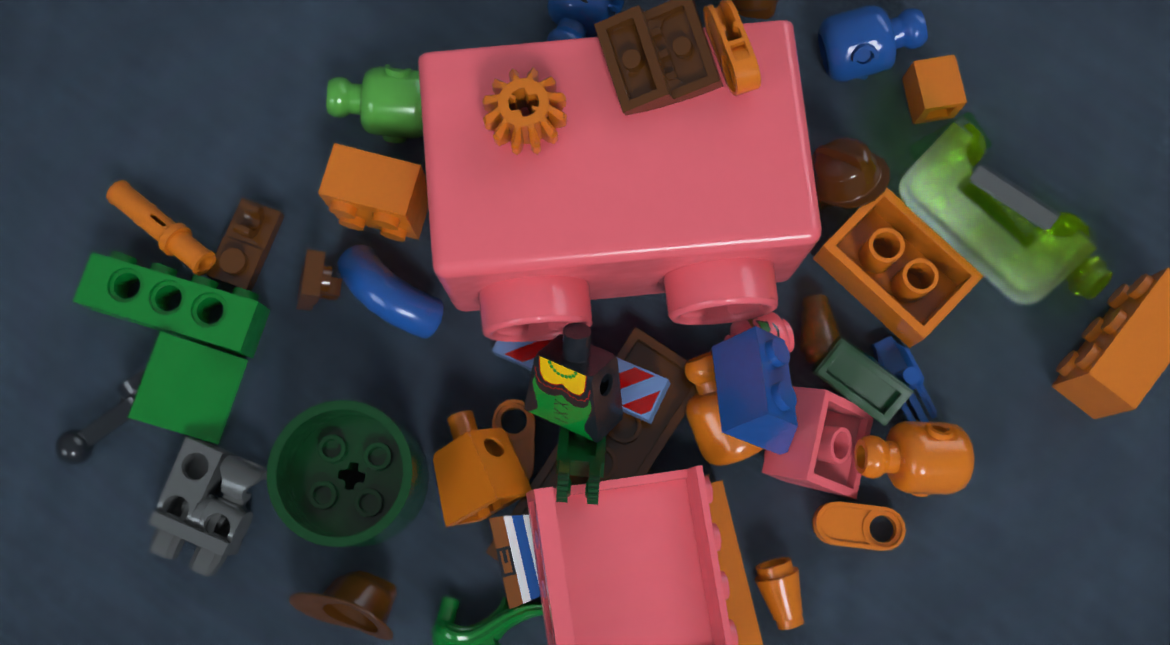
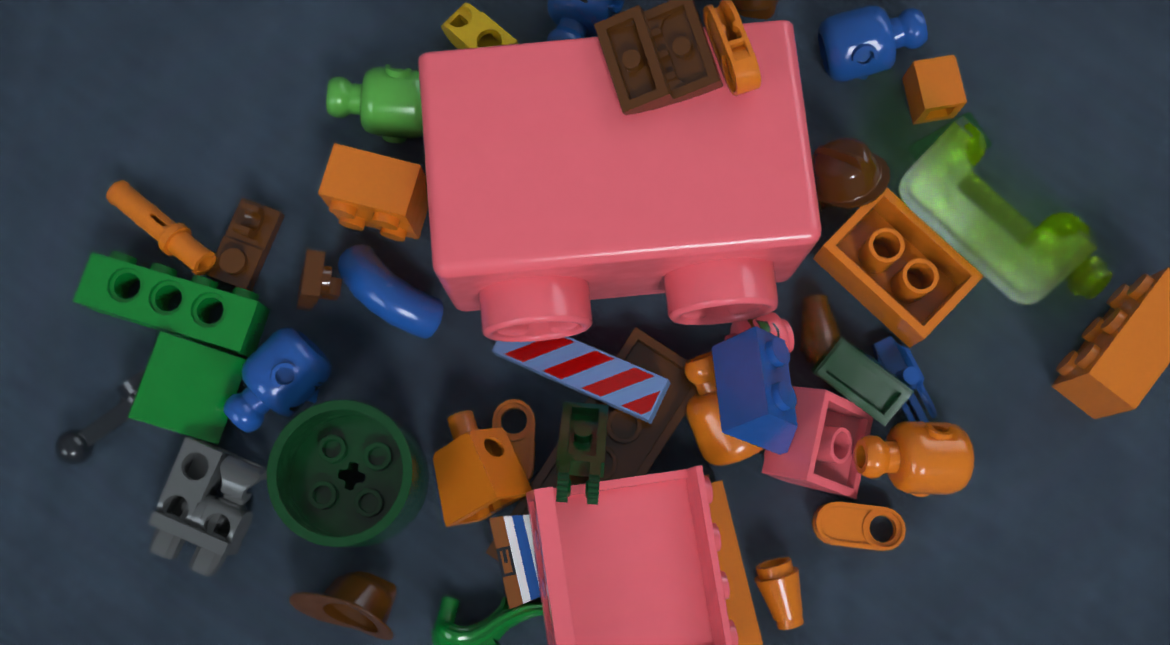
orange gear [482,67,567,155] -> none
black torso [525,323,623,443] -> none
dark grey tile [969,165,1061,231] -> none
none -> blue piece [223,327,332,433]
none -> yellow leg [441,2,518,49]

